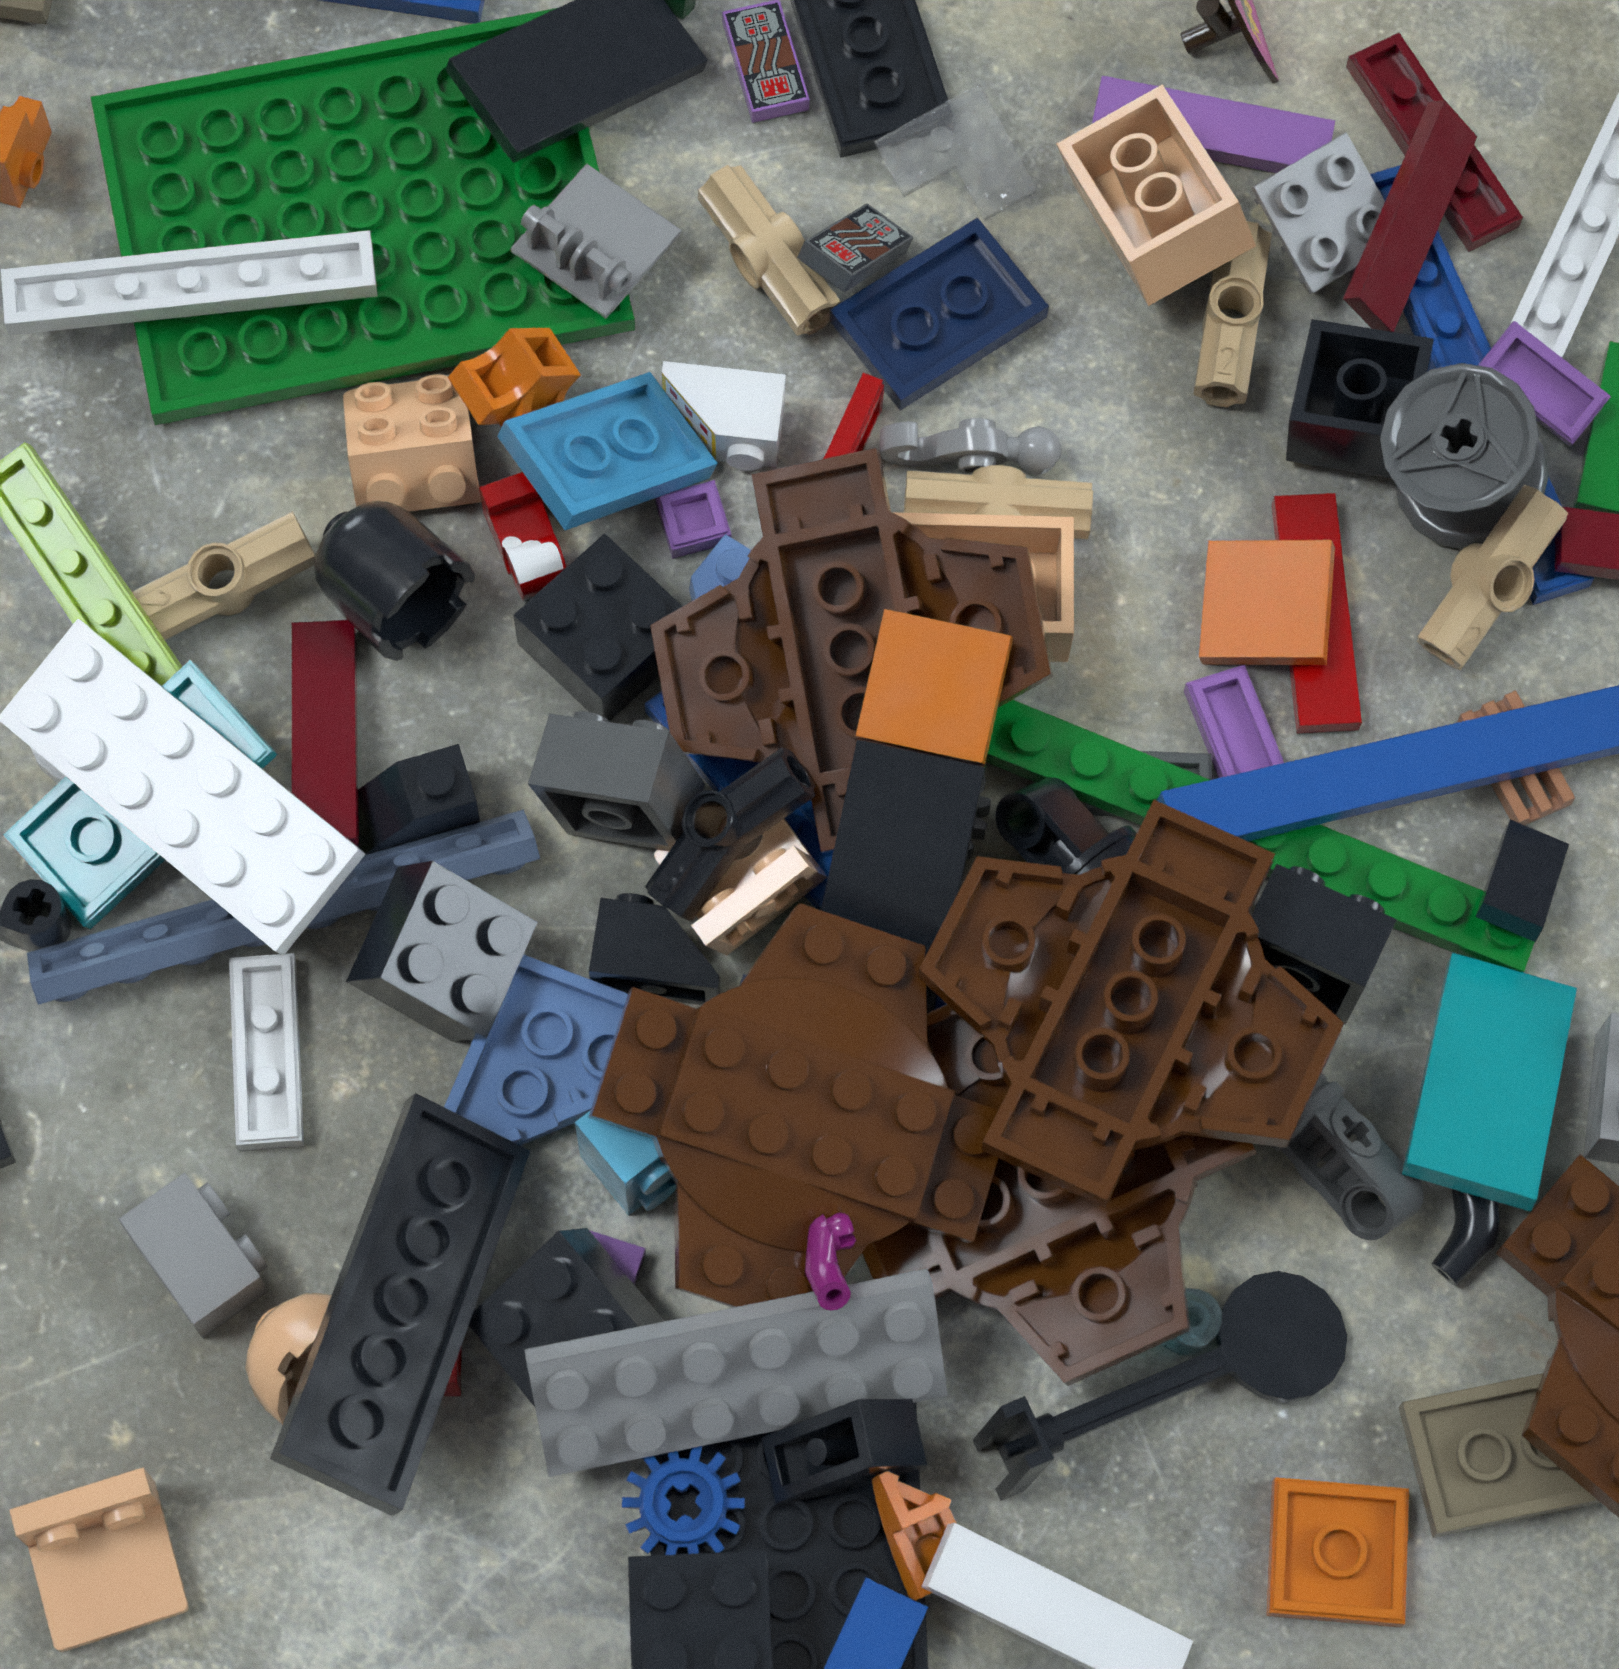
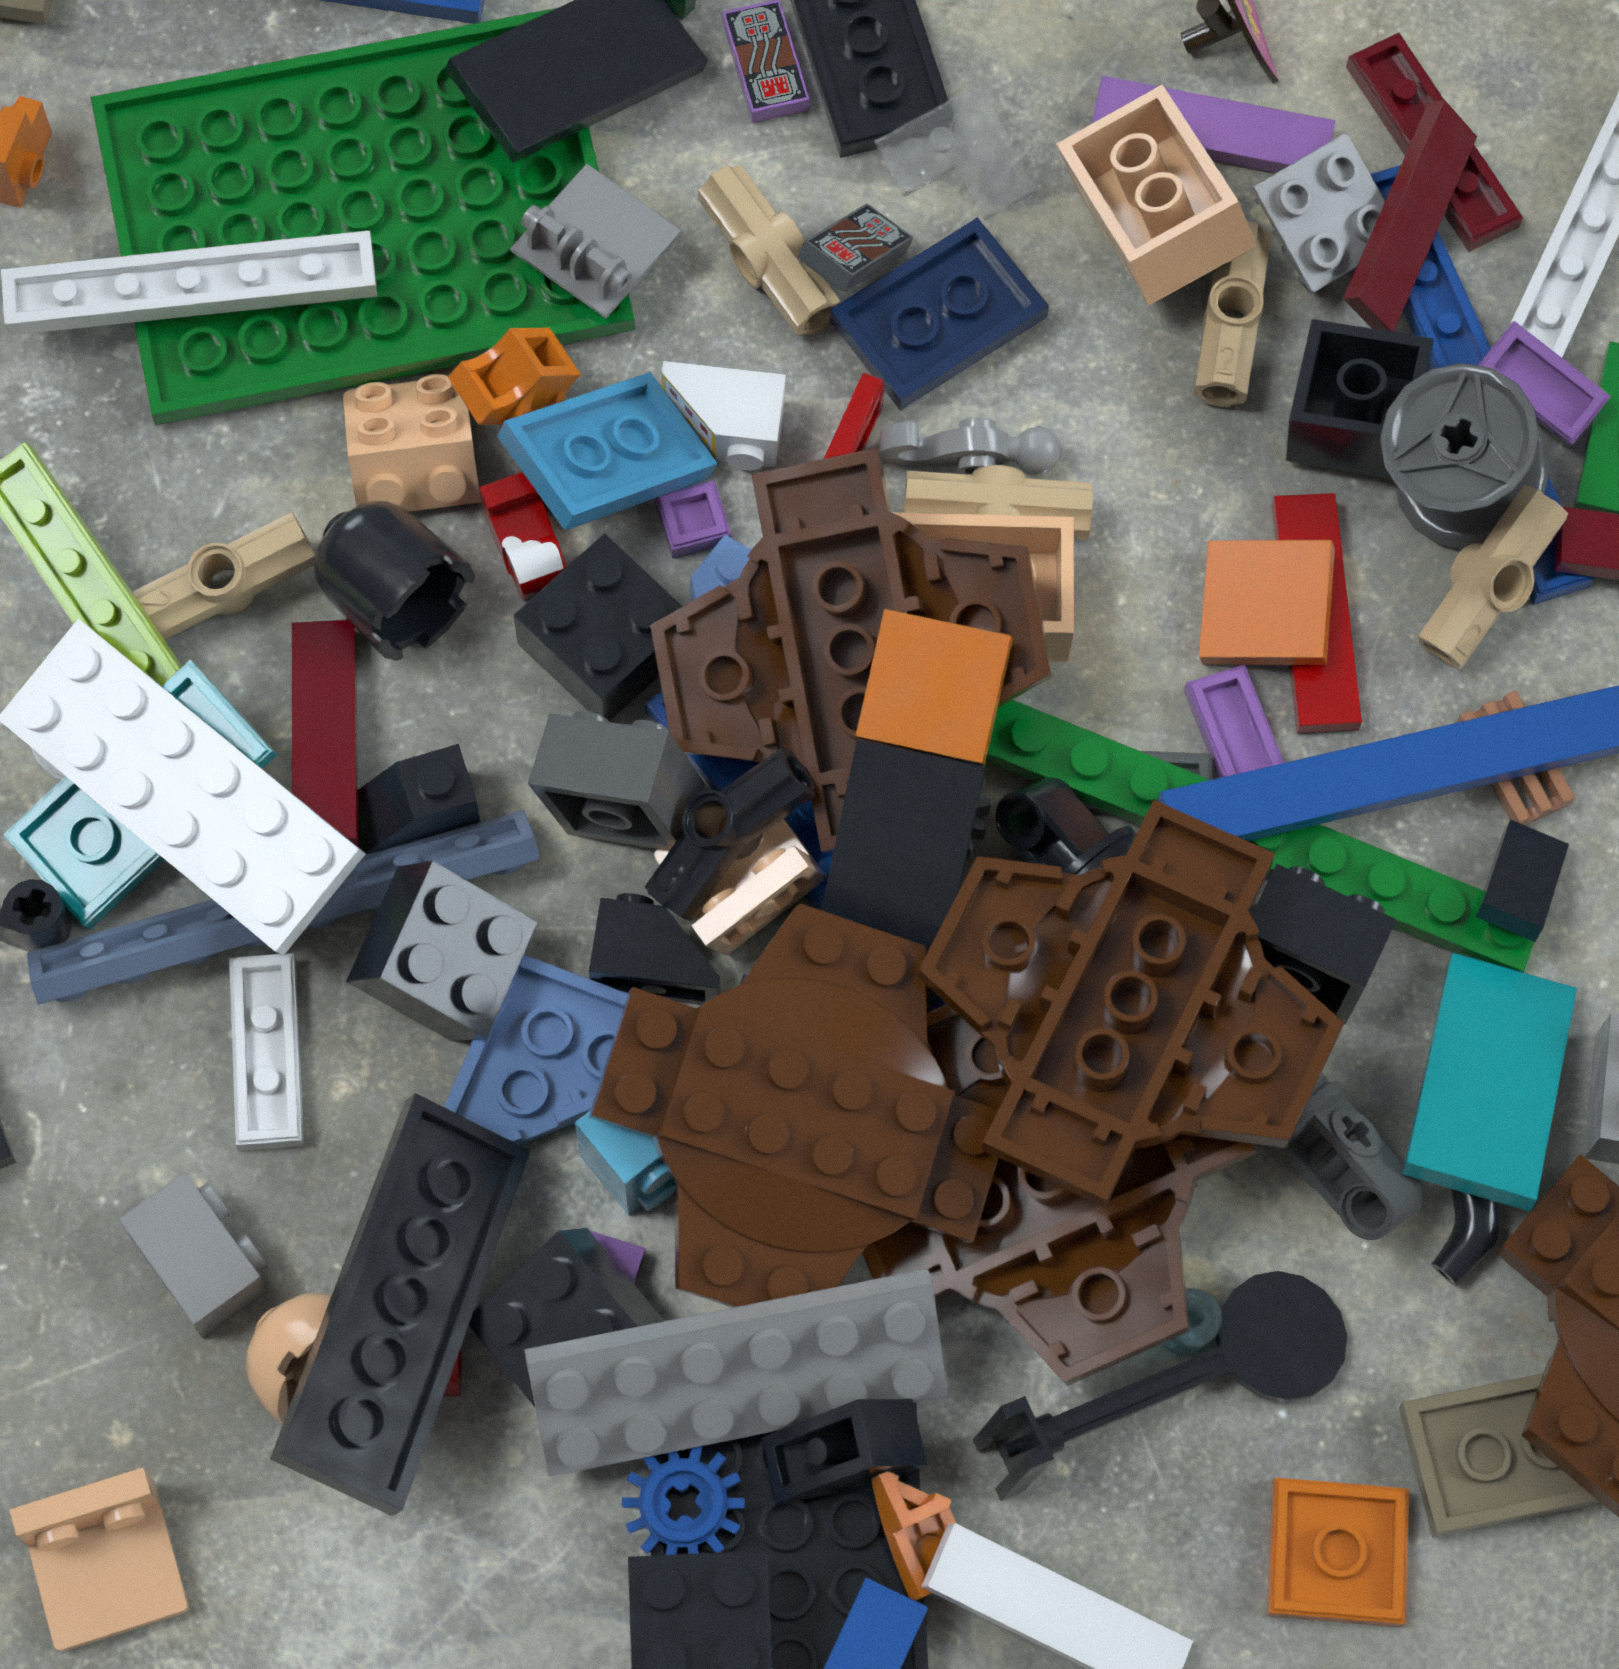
magenta arm [805,1213,856,1311] -> none

